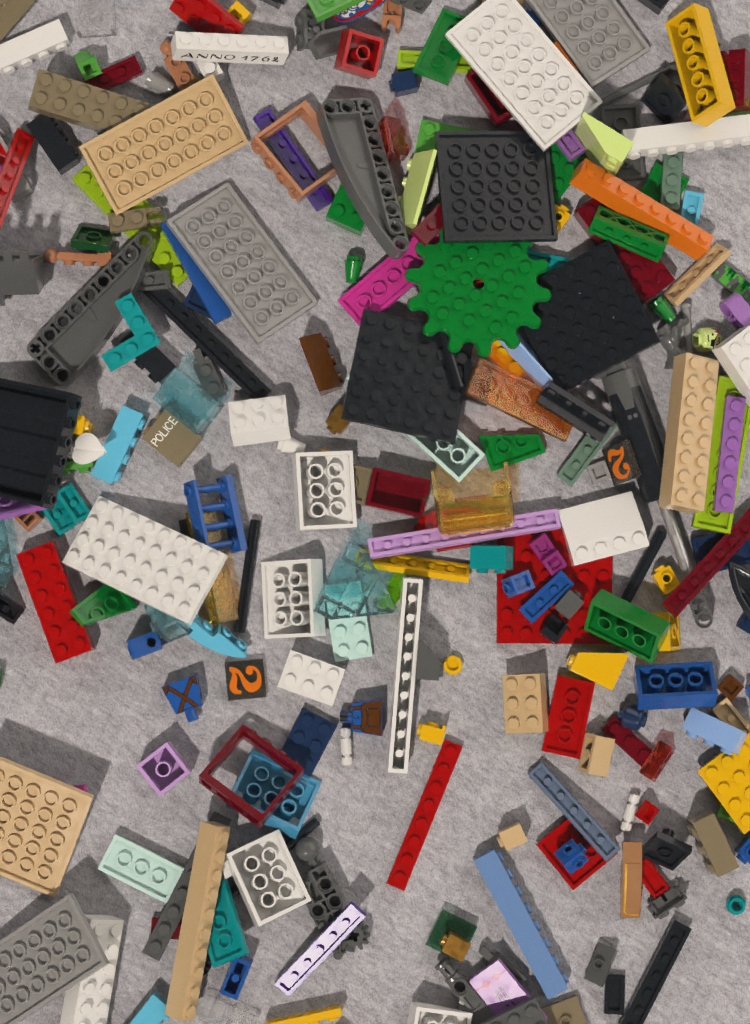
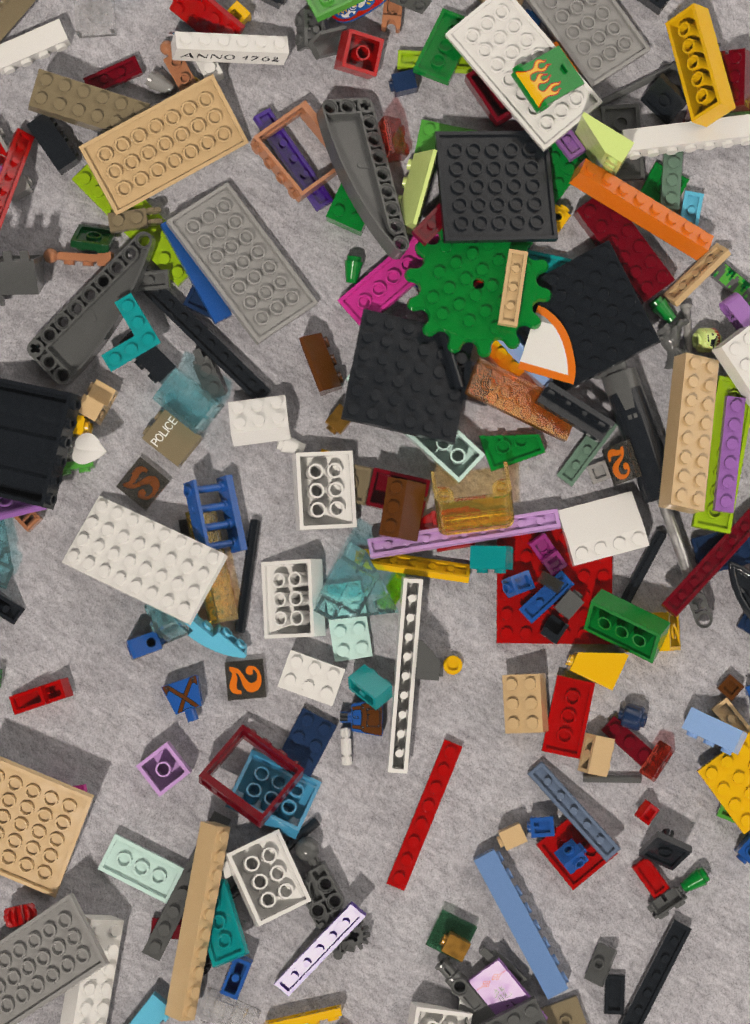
red brick [16,541,95,663] -> none
teal slope [41,483,90,537] -> none
green wing [70,584,137,627] -> none
bright green brick [74,49,102,81] -> none
medium azure brick [90,405,146,485] -> none
yellow brick [416,721,446,745] -> none
green fence [588,205,669,262] -> none
white axle [620,793,640,832] -> none
medium nougat slope [620,841,642,918] -> none
blue brick [633,661,718,710] -> none
yellow brick [651,564,681,595] -> none
dark tan brick [686,810,739,877] -> none
teal plate [726,895,746,915] -> none
none -> red gear [4,903,37,928]
none -> red slope [9,677,73,715]
none -> tan brick [78,379,119,425]
none -> clear smoke tile [116,457,170,511]
none -> teal brick [348,664,393,710]
none -> reddish brown slope [379,477,426,542]
none -> tan plate [497,249,528,328]
none -> green door [511,46,585,114]
none -> sticker [518,305,576,385]
none -> blue bracket [527,816,555,838]
none -> clear smoke piece [535,571,564,594]
none -> dark grey bar [583,775,642,783]
none -> green cone [680,867,710,893]

